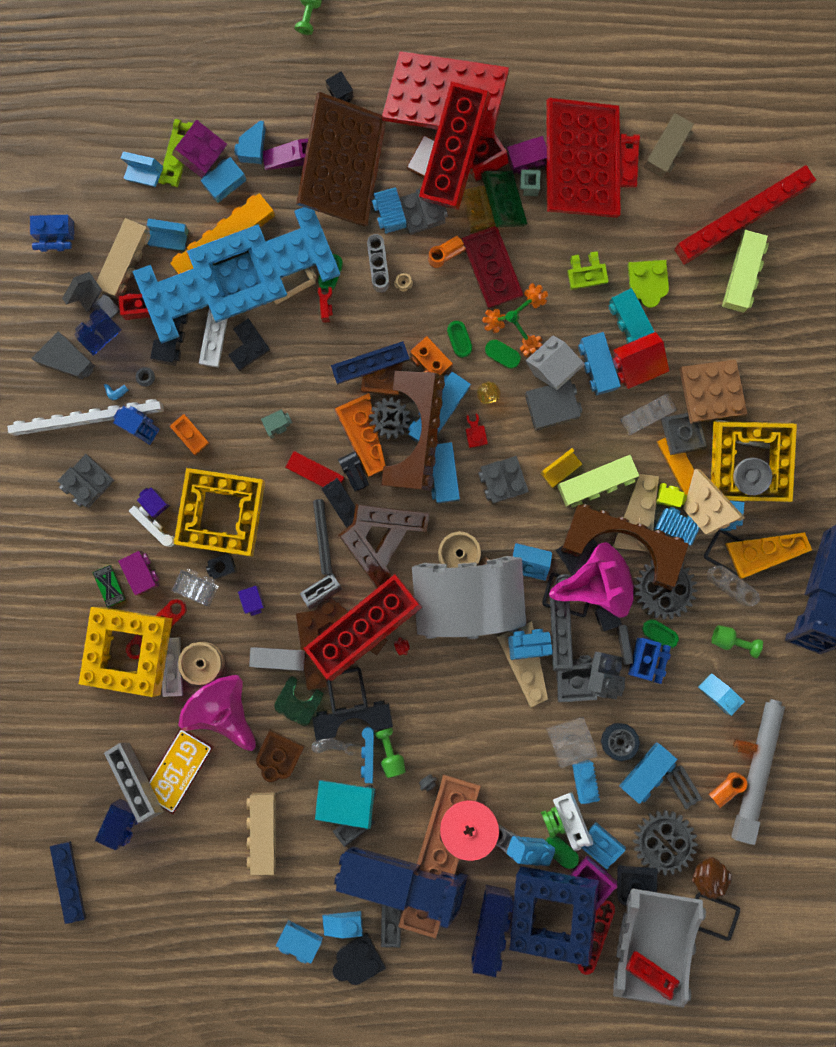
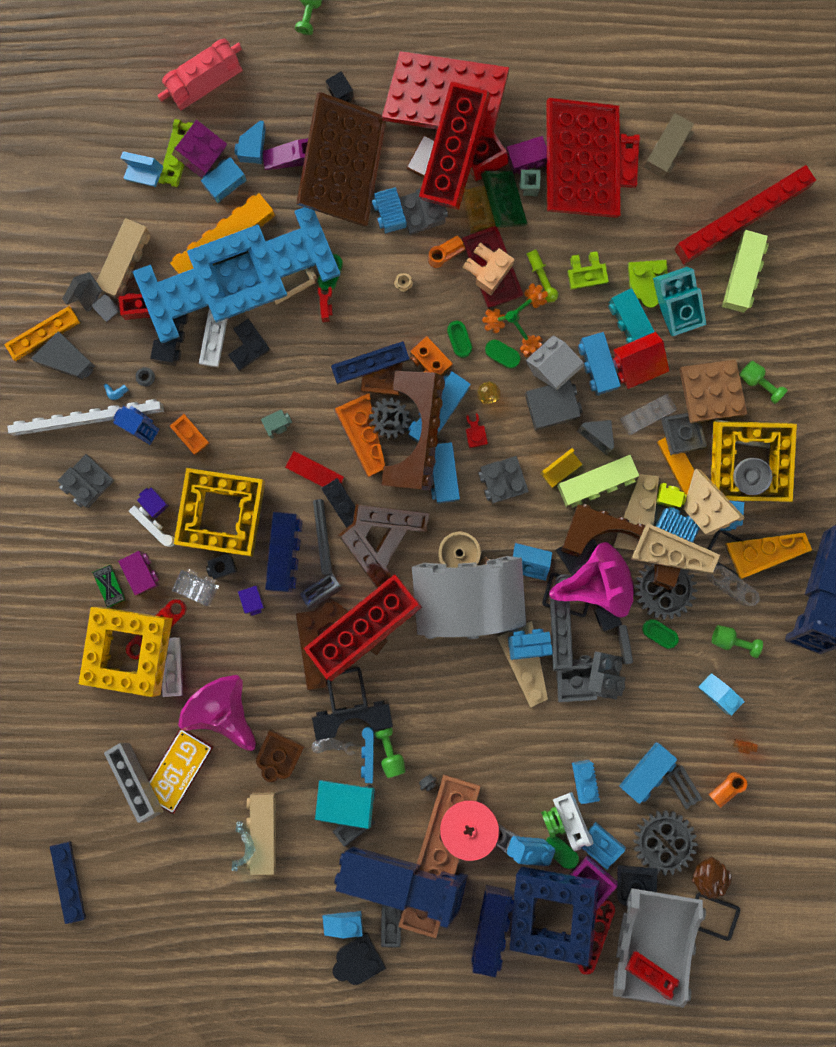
blue brick [30,215,74,252] -> none
clear blue brick [74,309,122,356] -> none
clear blue brick [95,799,138,851] -> none
dark azure panel [147,218,189,251] -> none
tan wheel [178,642,225,685] -> none
light grey beam [249,647,305,670] -> none
clear green piece [274,676,324,726] -> none
dark azure brick [276,920,323,964] -> none
black piece [338,451,369,492] -> none
light grey beam [367,234,389,293] -> none
red plate [394,637,410,656] -> none
clear slope [546,717,598,768] -> none
wheel [601,723,640,761] -> none
blue brick [628,638,671,684] -> none
light grey brick [731,699,785,845] -> none
none -> light orange tile [4,306,81,361]
none -> coral brick [157,38,243,111]
none -> clear light blue helmet [231,820,256,871]
none -> clear blue brick [265,512,303,593]
none -> light nougat brick [463,242,515,295]
none -> lime pin [527,249,558,303]
none -> dark grey slope [577,420,614,455]
none -> tan wing [631,523,720,574]
none -> teal slope [653,267,707,336]
none -> bright green piece [739,361,788,404]

